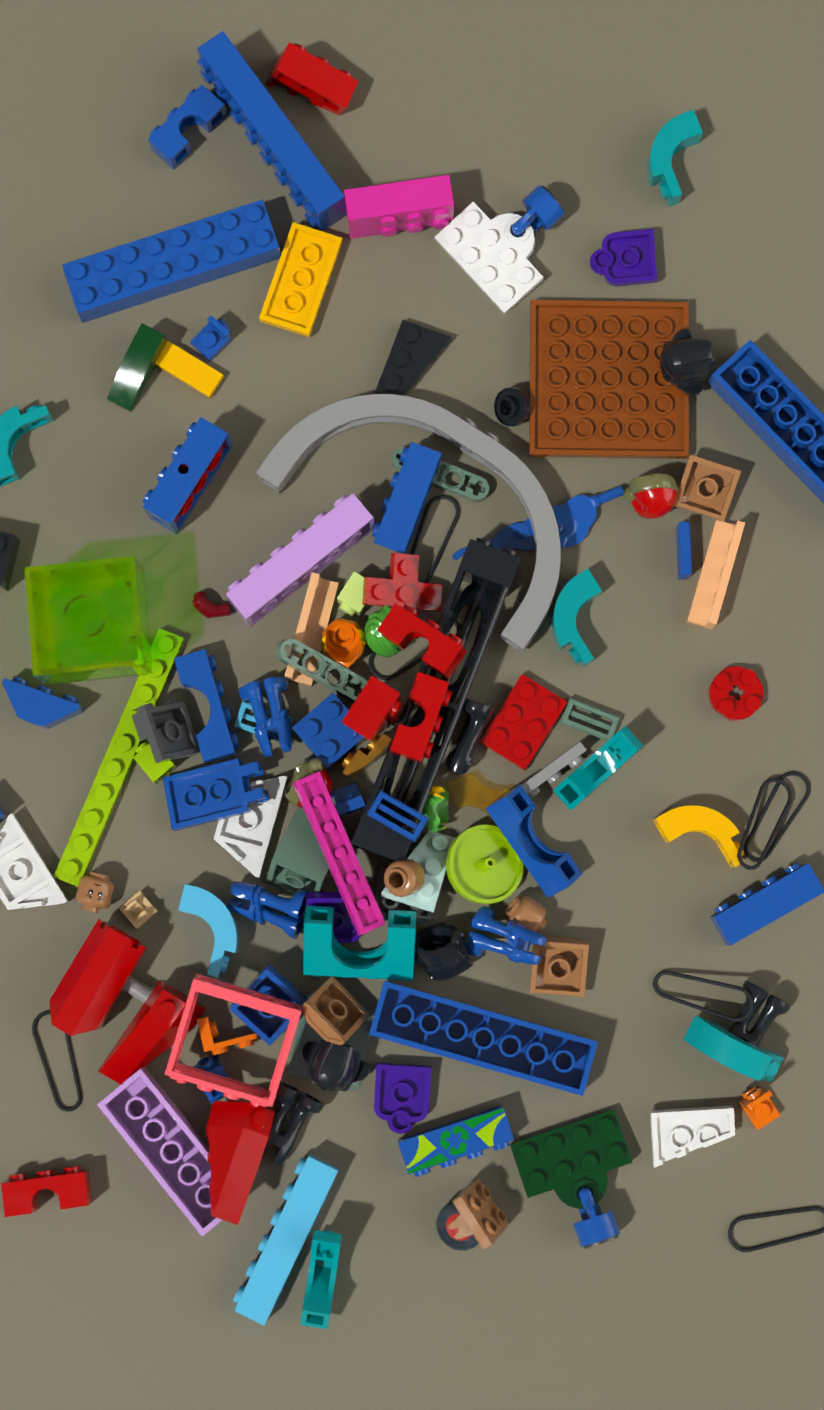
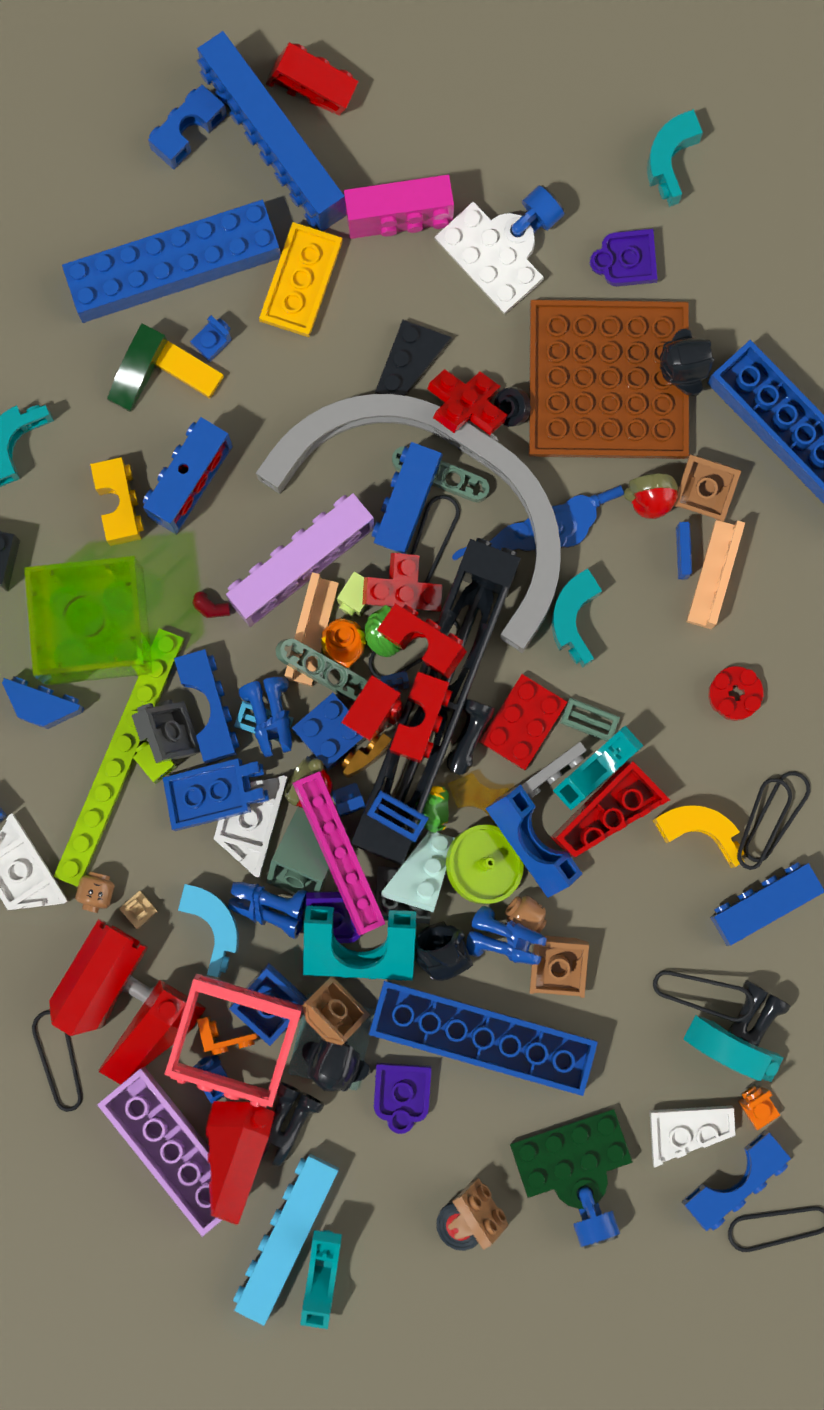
red arch [1,1165,92,1217] -> none
medium nougat head [384,859,425,897] -> none
blue brick [398,1105,514,1177] -> none
none -> yellow arch [90,457,144,546]
none -> blue tile [380,671,409,691]
none -> red plate [427,369,507,435]
none -> red wedge [551,761,670,858]
none -> blue arch [681,1130,791,1231]

